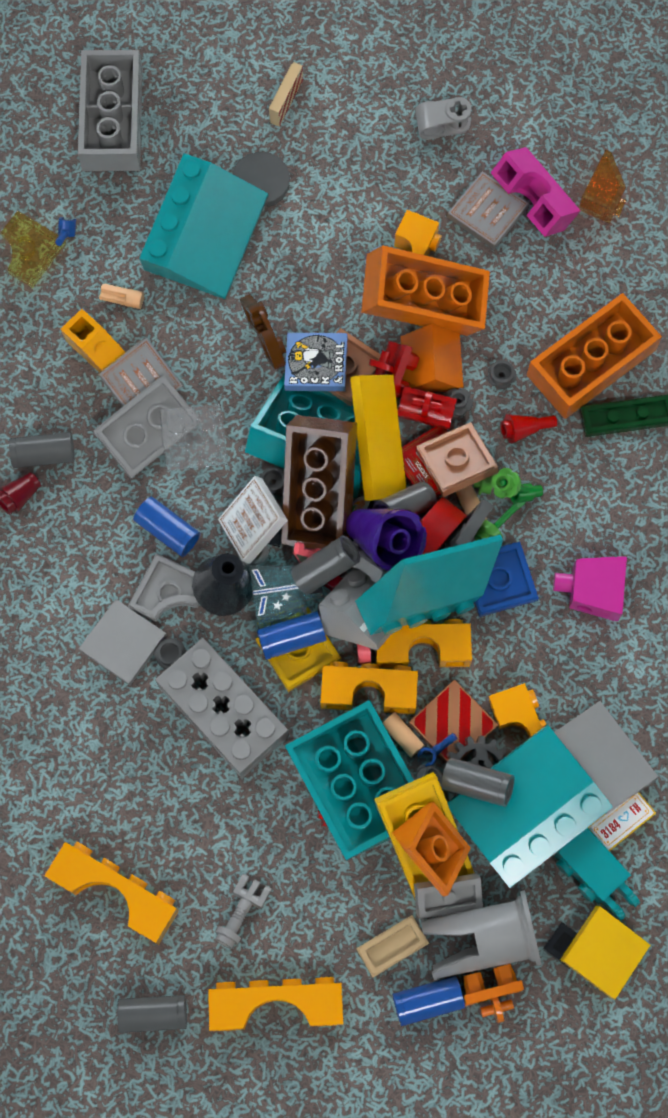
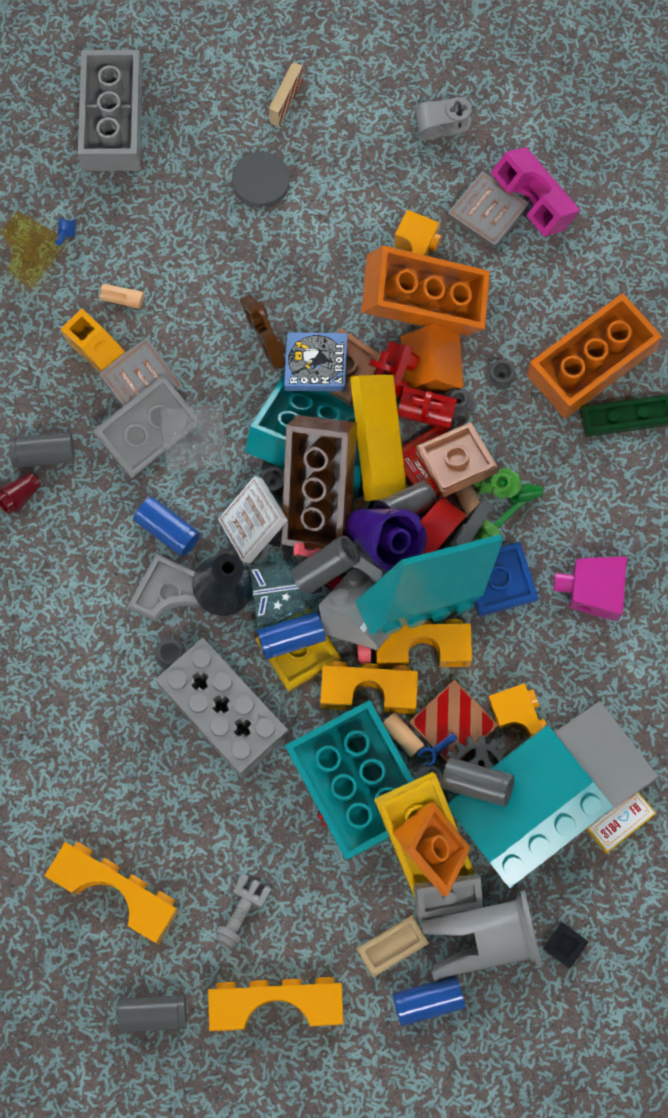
light grey tile [79,599,167,686] -> none
teal slope [139,153,269,299] -> none
orange hips [463,964,524,1023] -> none
red cone [500,414,557,444] -> none
teal hinge [554,828,641,921] -> none
yellow tile [560,905,651,1000] -> none
clear orange slope [579,150,627,224] -> none

